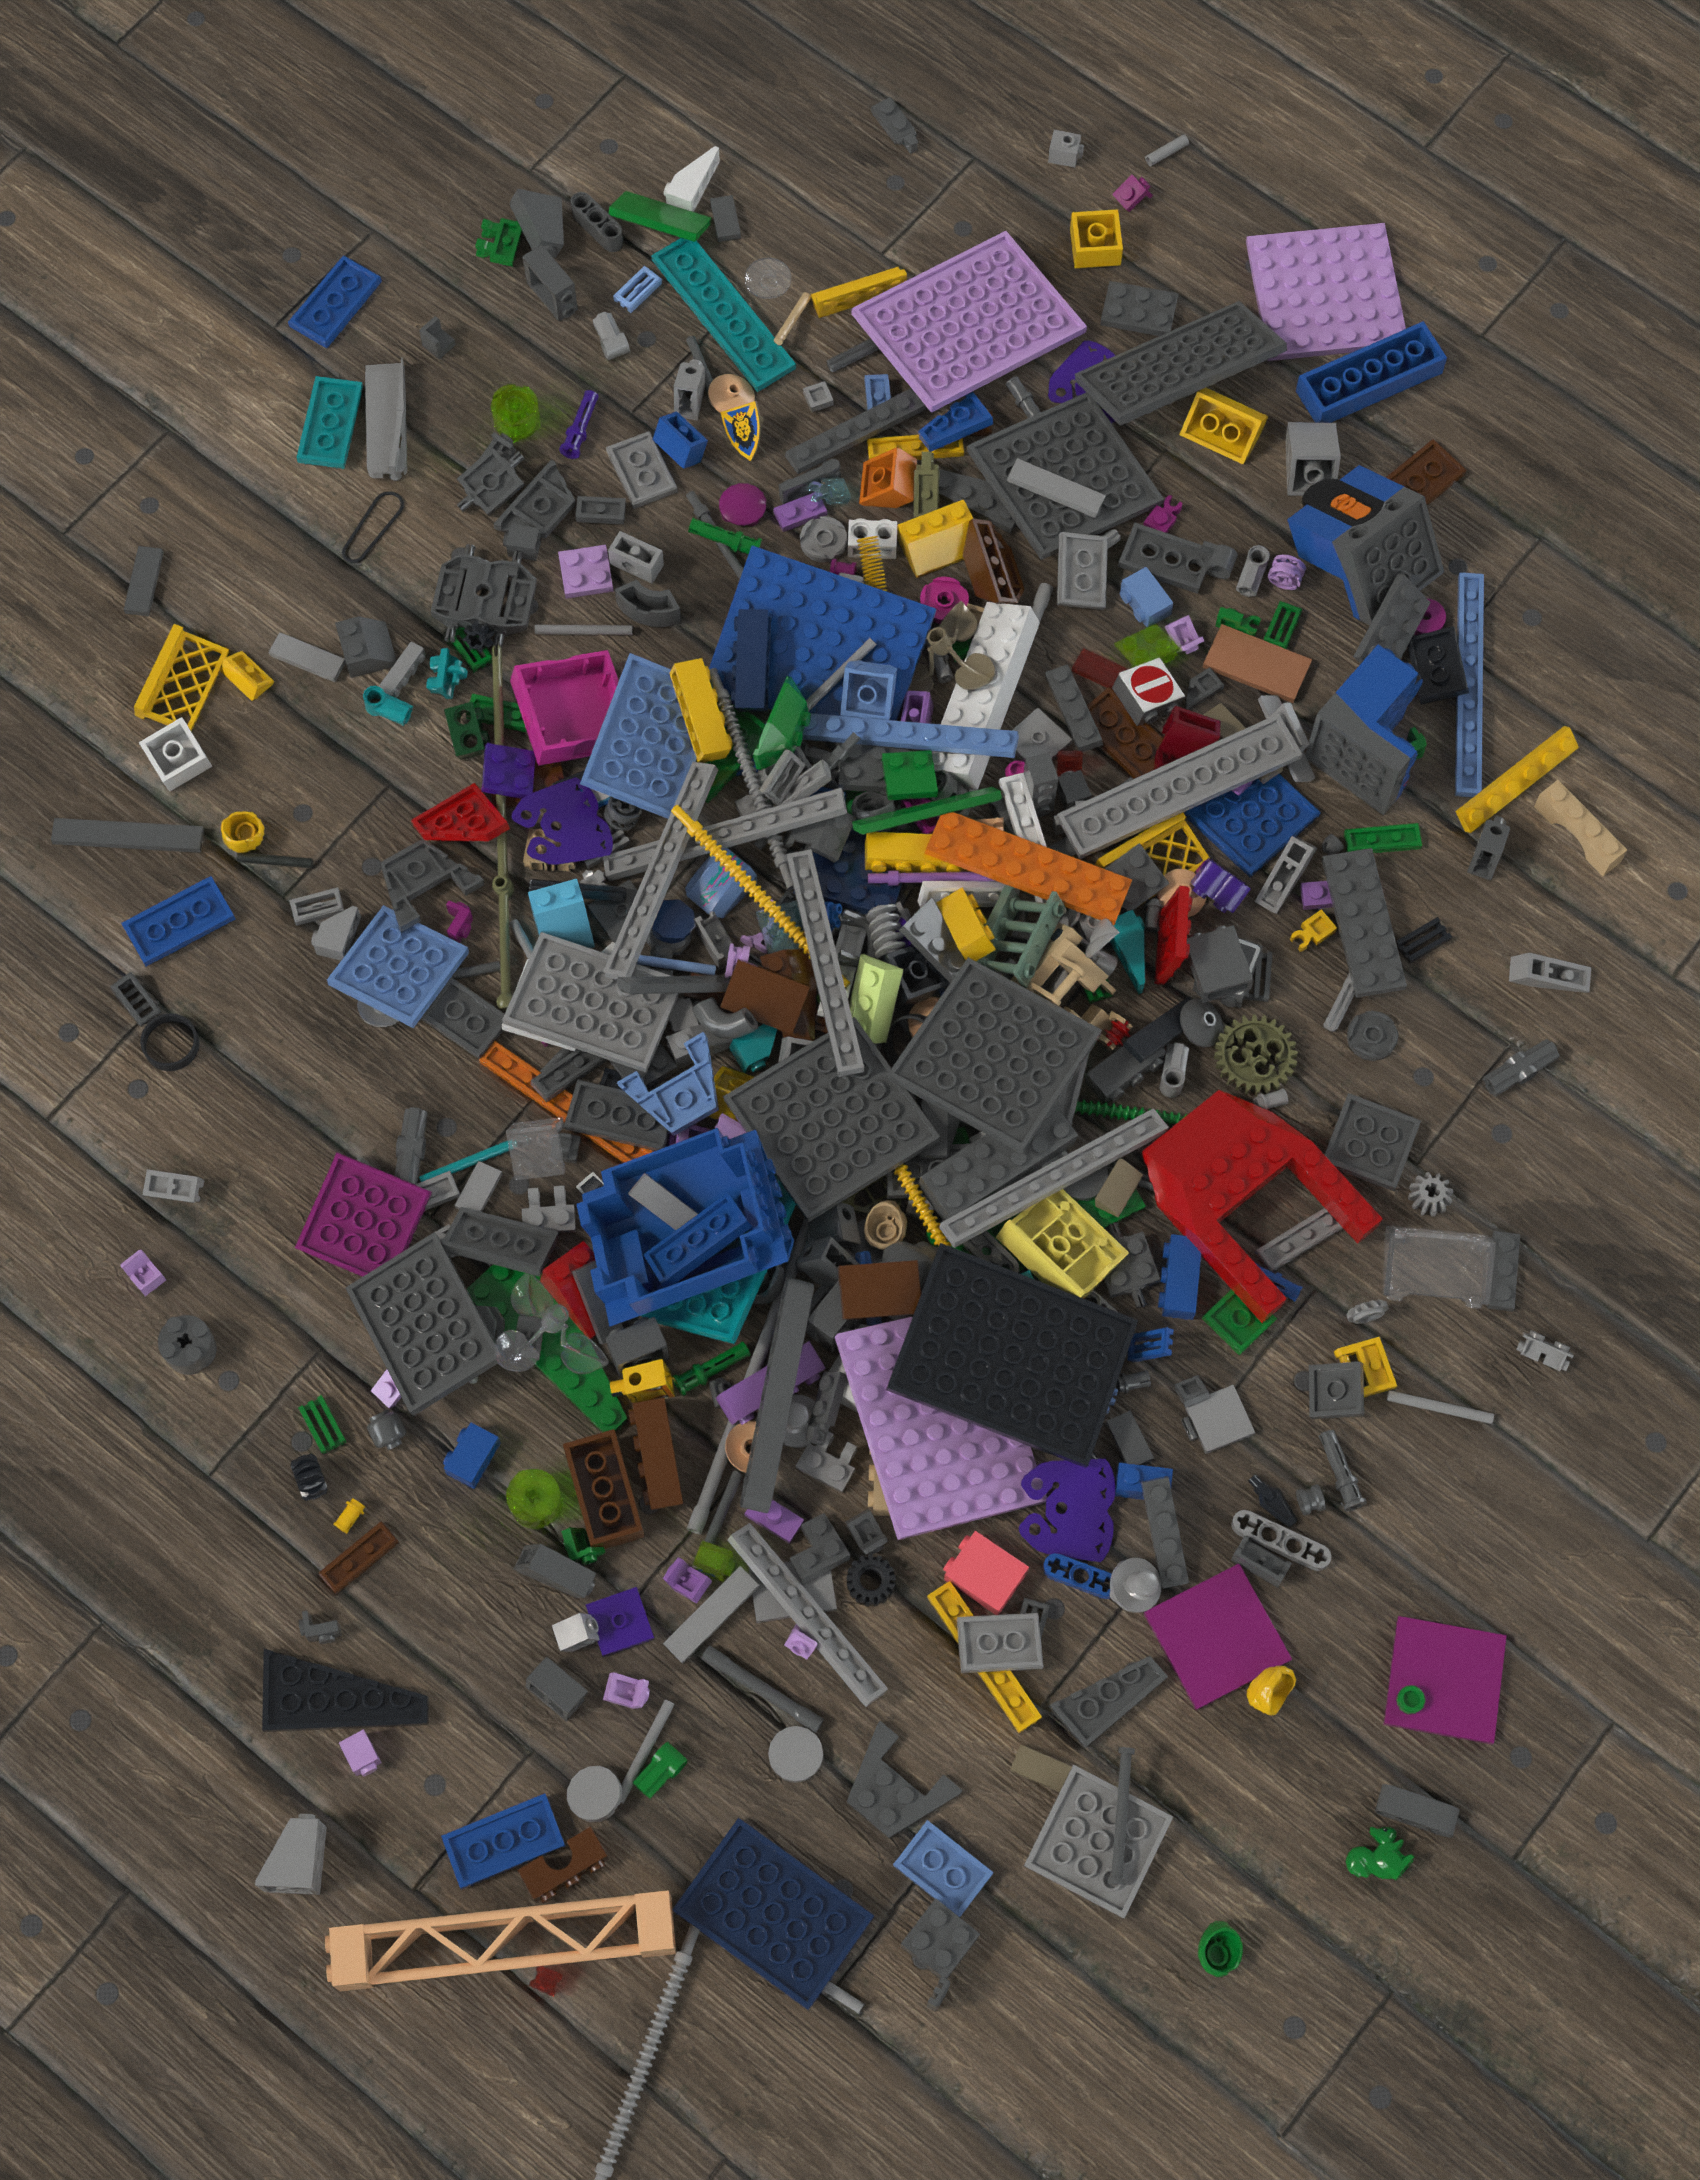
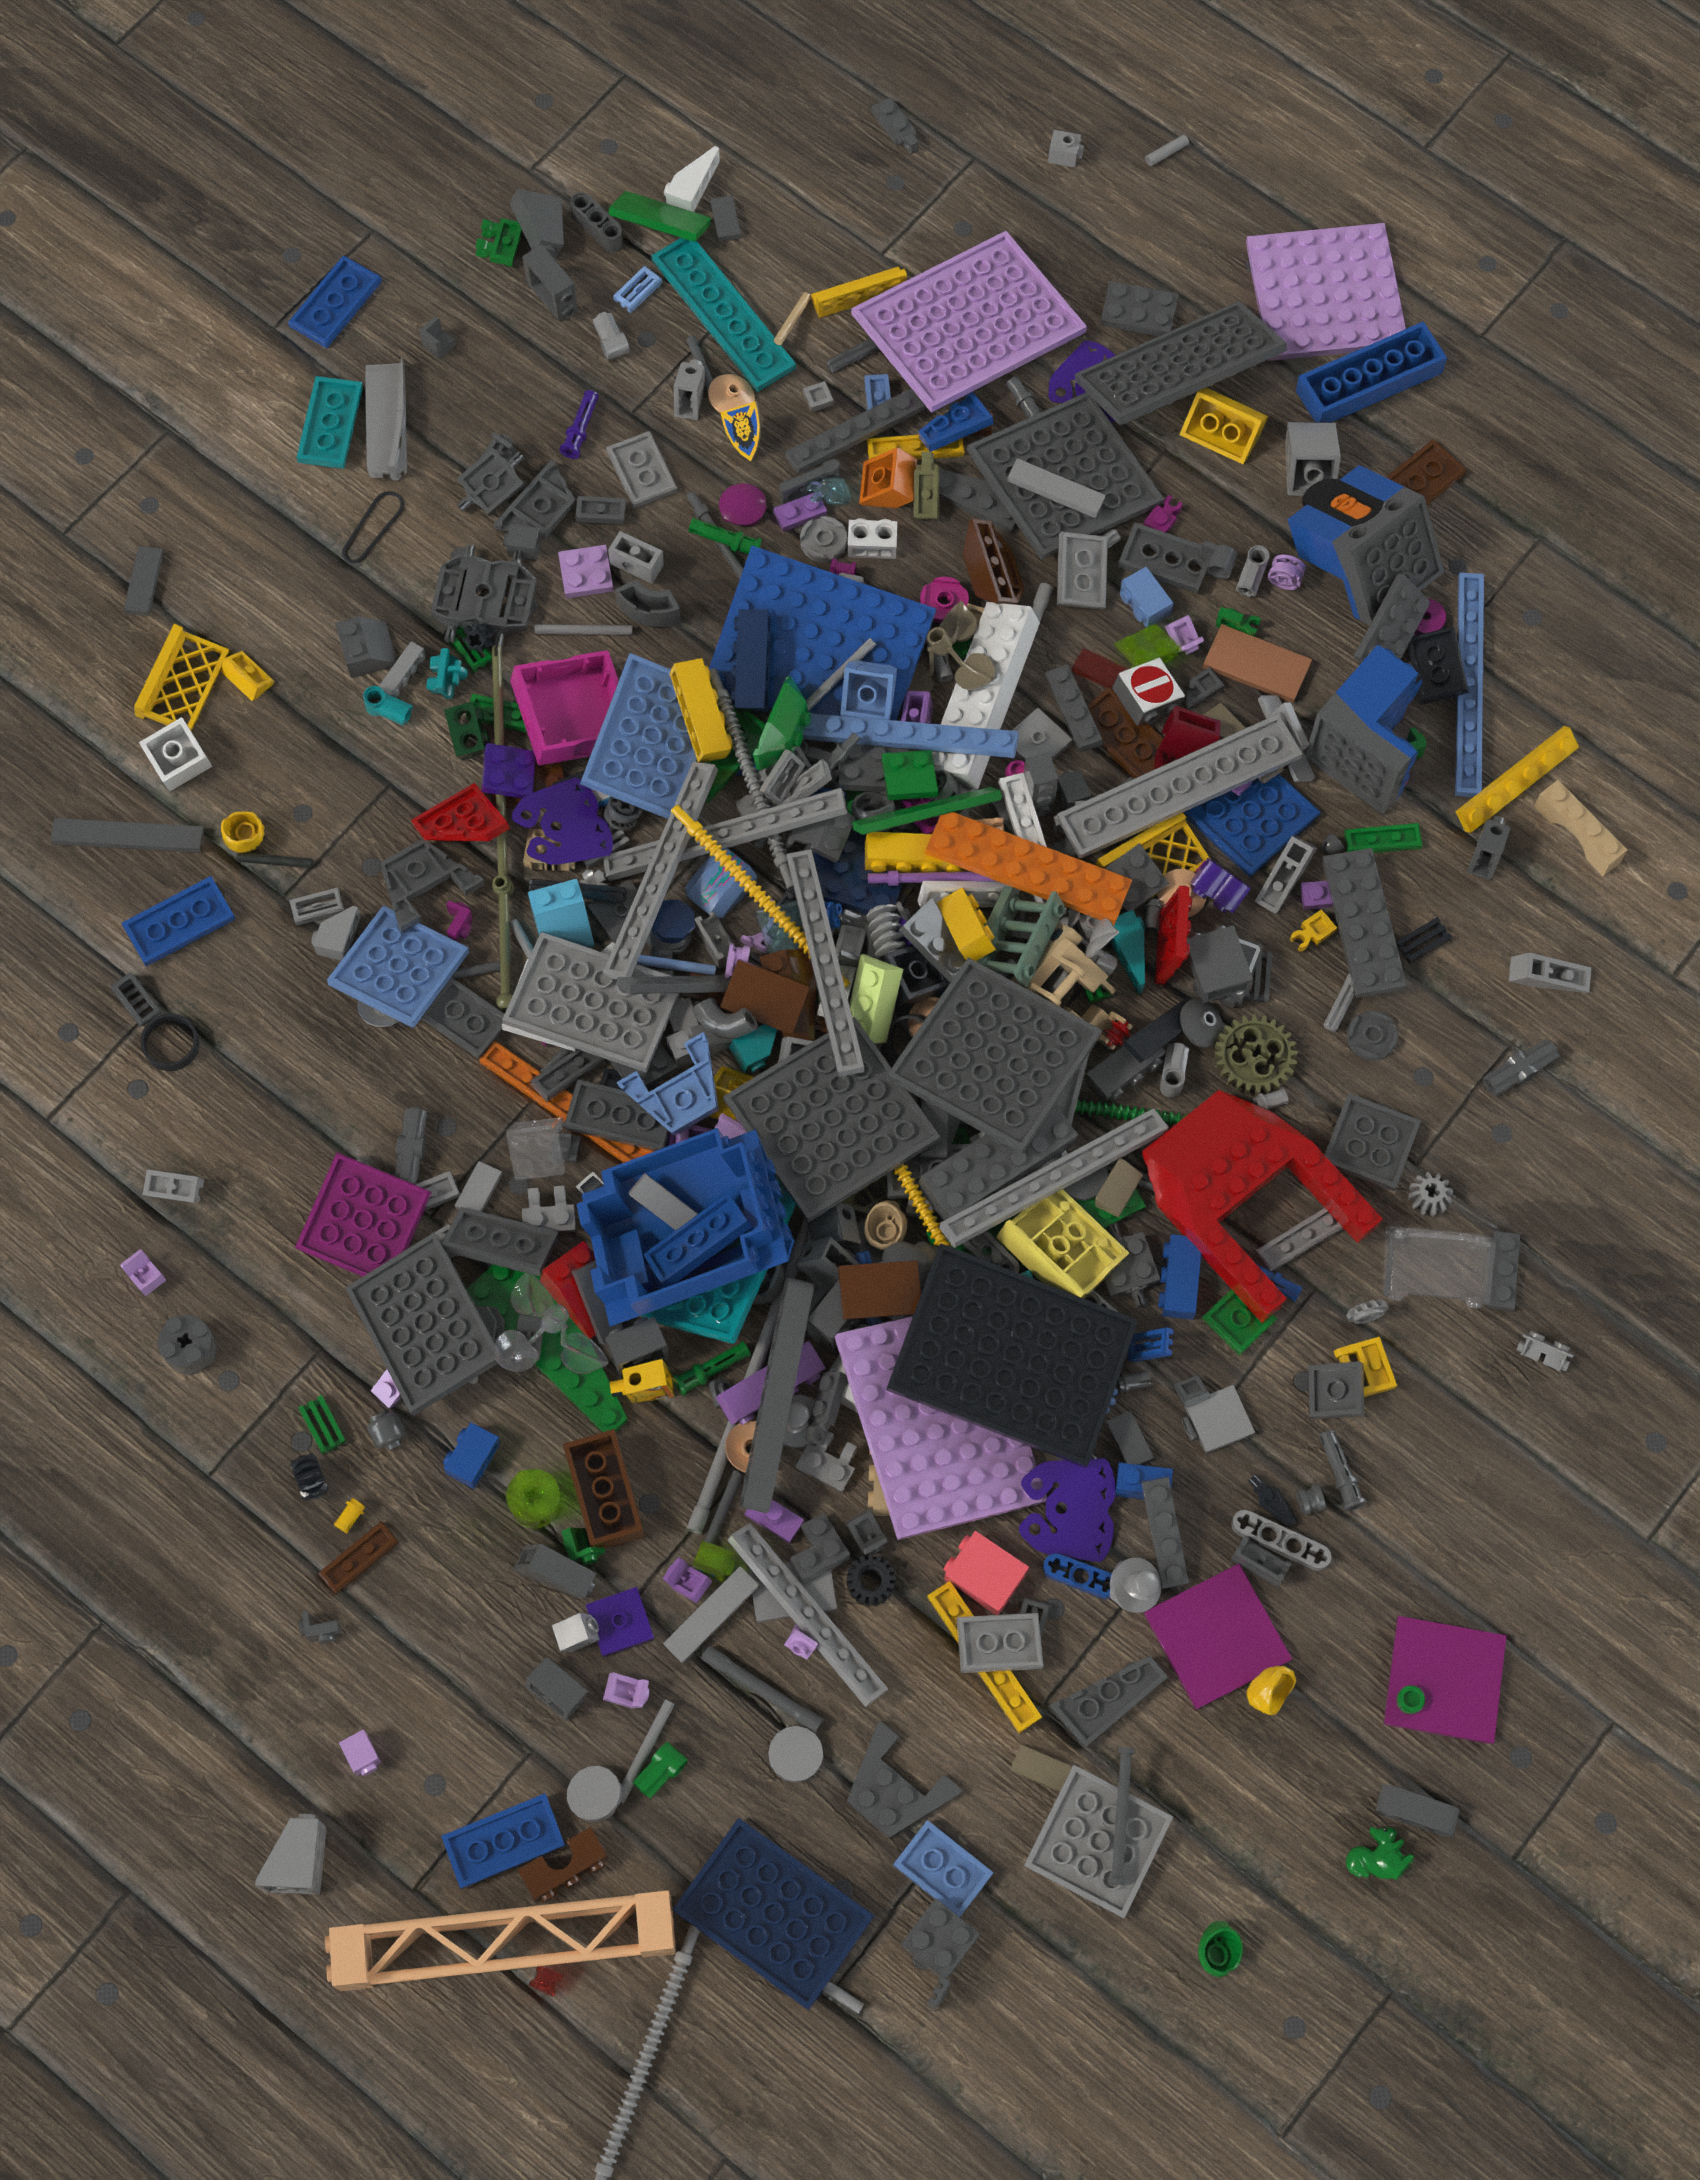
black wing [262,1648,429,1732] -> none
light grey tile [269,632,346,682] -> none
teal bar [419,1138,519,1182] -> none
clear neon green brick [491,384,540,442] -> none
reddish brown wedge [628,1398,683,1510] -> none
blue brick [652,411,708,469] -> none
clear dish [745,258,791,299] -> none
yellow piece [856,536,888,591] -> none
yellow slope [897,499,973,578] -> none
clear red tile [1057,750,1083,777] -> none
yellow brick [1070,209,1123,268] -> none
magenta bracket [1112,174,1153,212] -> none
green tile [1264,601,1302,649] -> none
light grey bar [1387,1390,1494,1424] -> none

